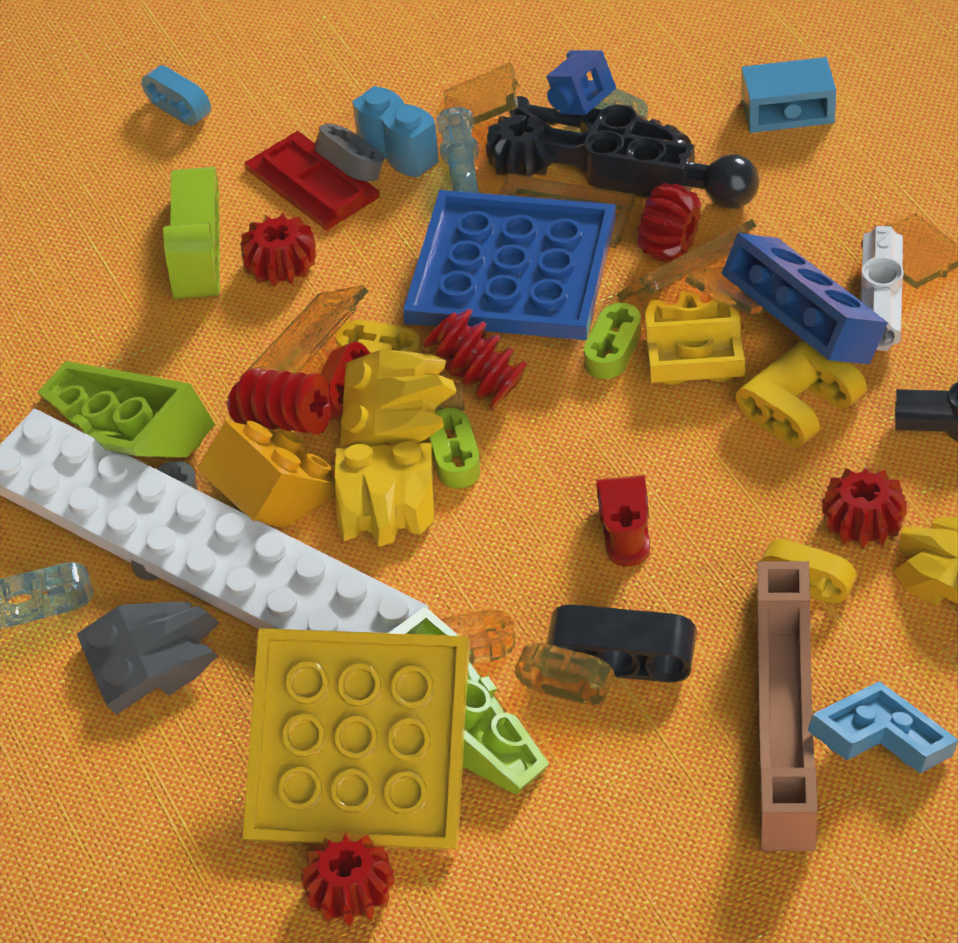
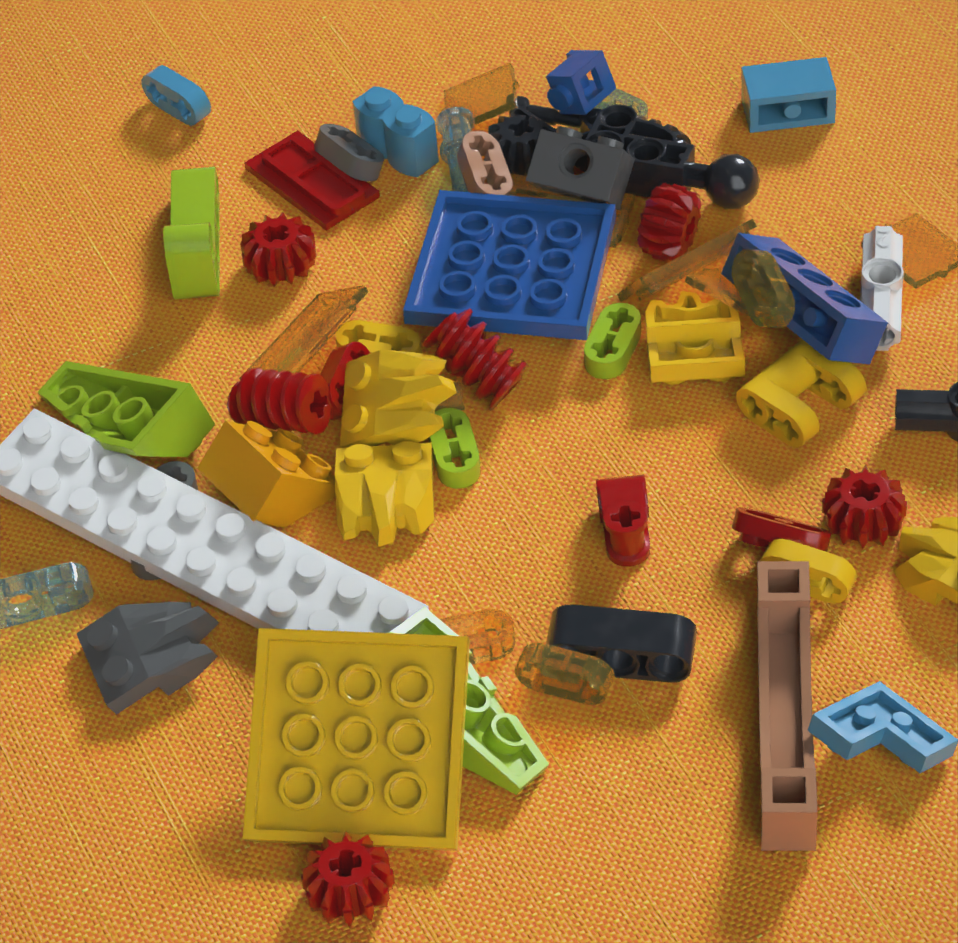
none -> nougat beam [457,131,513,195]
none -> dark grey brick [526,126,635,210]
none -> clear yellow beam [732,249,795,329]
none -> red plate [732,507,832,552]

